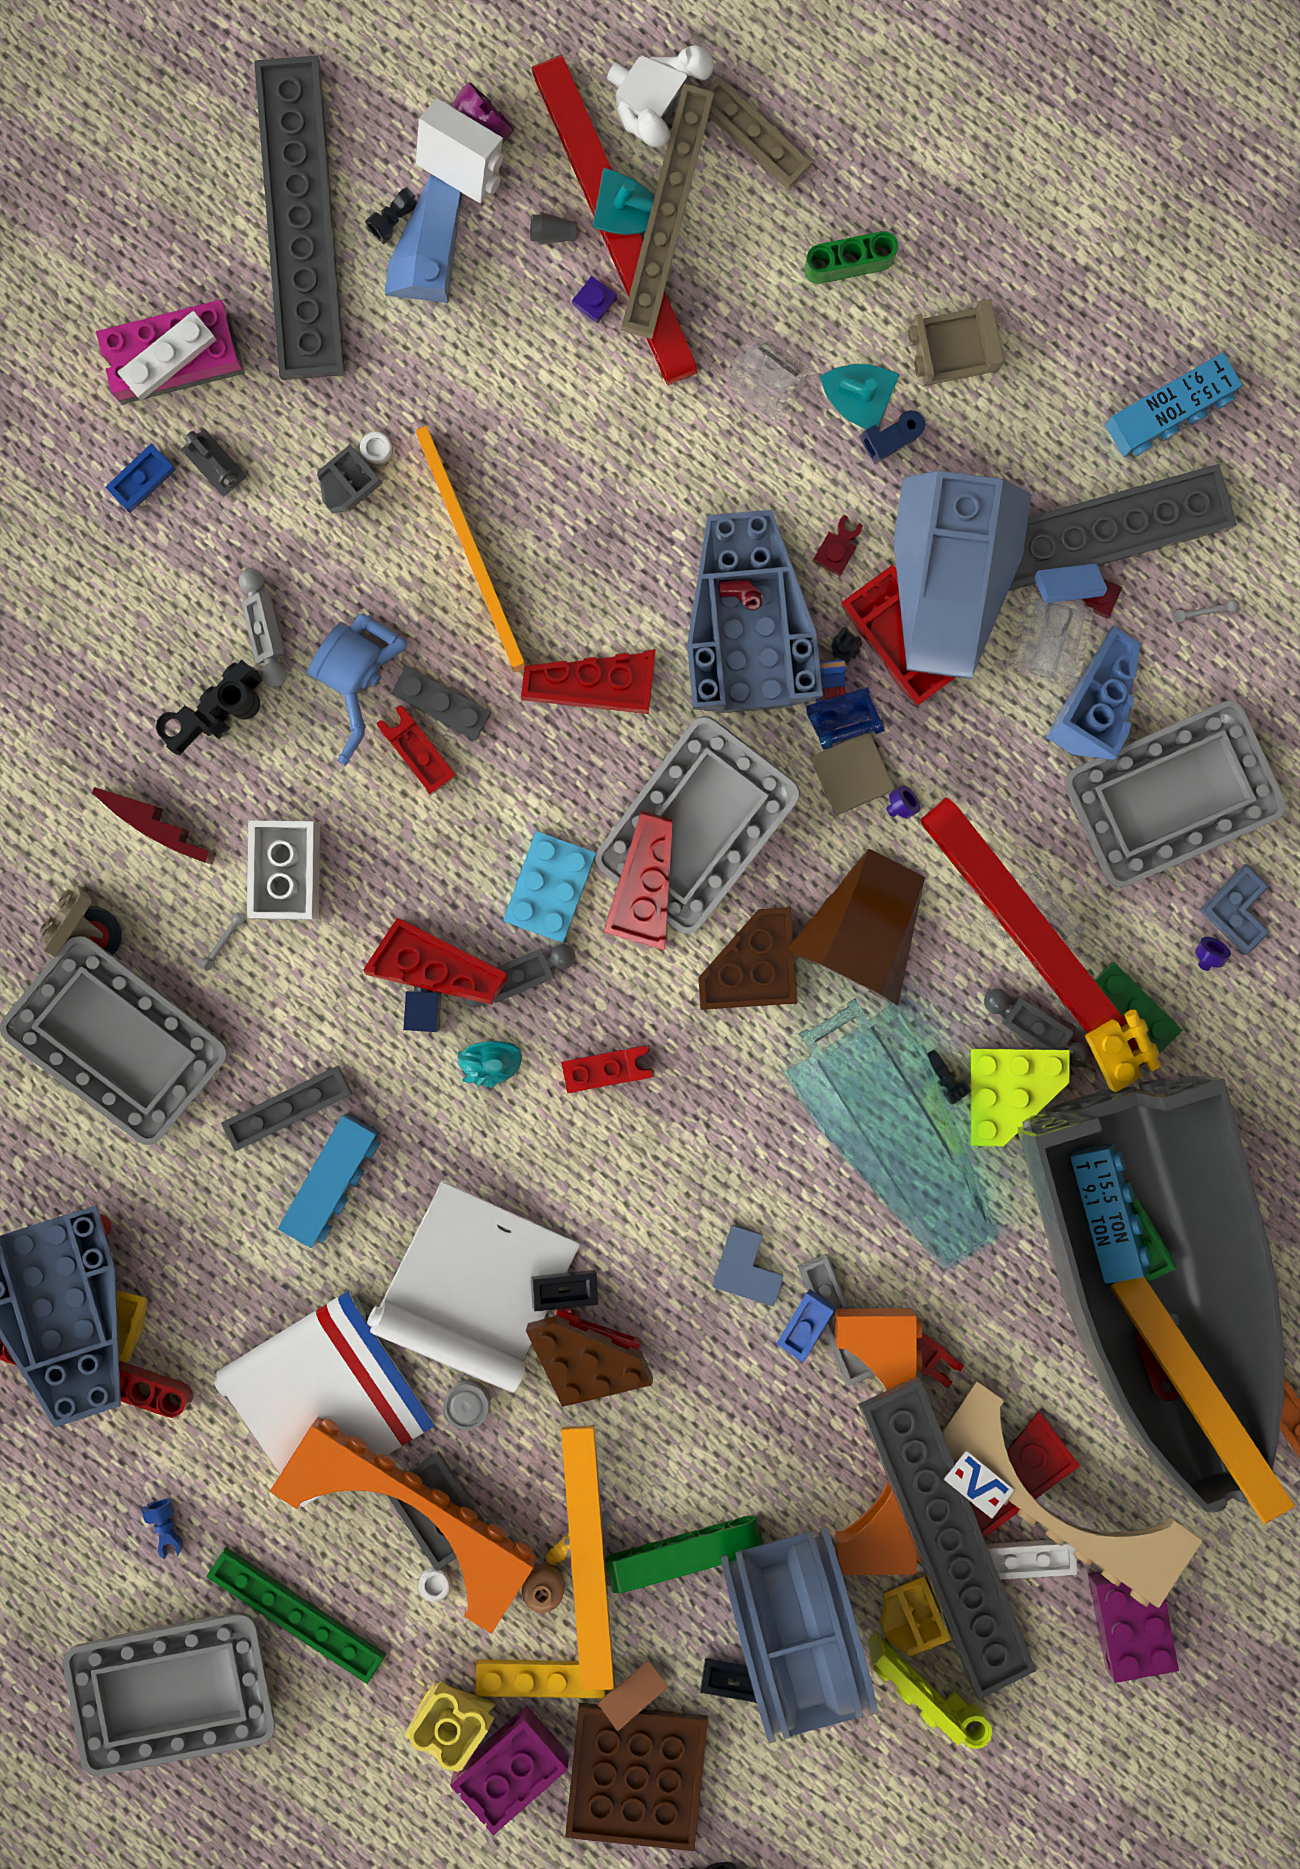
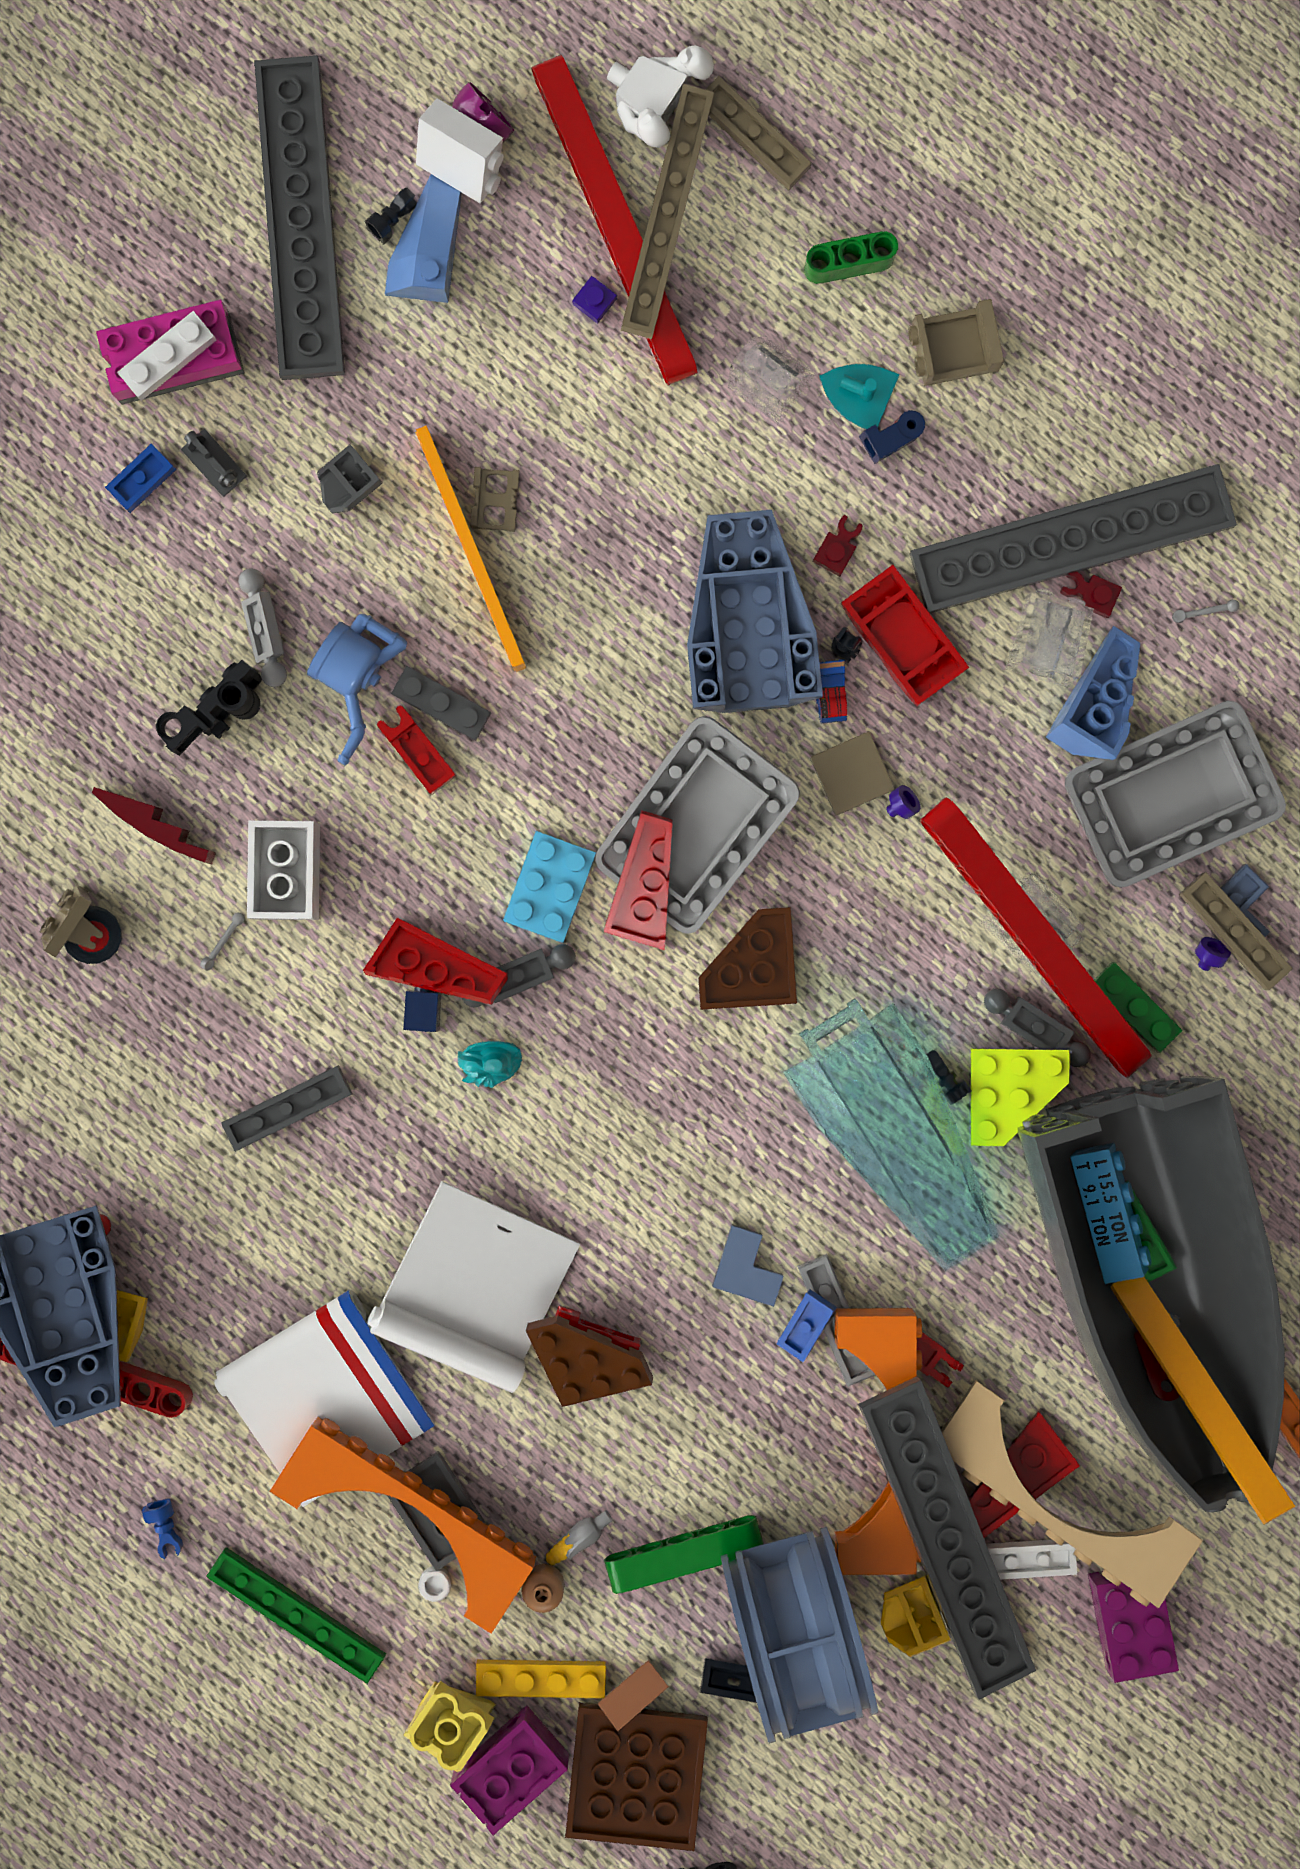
light grey wedge [0,936,227,1145] -> none
light grey wedge [63,1613,275,1776] -> none
dark azure brick [278,1114,381,1248] -> none
white tile [360,432,393,466] -> none
light grey wheel [443,1379,491,1430] -> none
red wing [521,649,656,714] -> none
dark grey cone [530,211,577,245] -> none
black piece [531,1270,598,1312] -> none
red plate [561,1045,655,1094] -> none
light orange tile [561,1425,615,1691] -> none
teal shield [593,168,654,235] -> none
dark red arm [719,580,763,611] -> none
reddish brown wedge [785,849,925,1006] -> none
clear blue plate [806,687,885,750] -> none
neon yellow hinge [867,1632,992,1749] -> none
sand blue wedge [893,471,1032,679] -> none
white sticker [944,1451,1014,1518] -> none
medium blue tile [1034,563,1107,603] -> none
yellow plate [1085,1010,1161,1093] -> none
dark azure brick [1105,352,1243,458] -> none
none -> dark tan piece [470,467,520,532]
none -> dark tan plate [1179,872,1293,990]

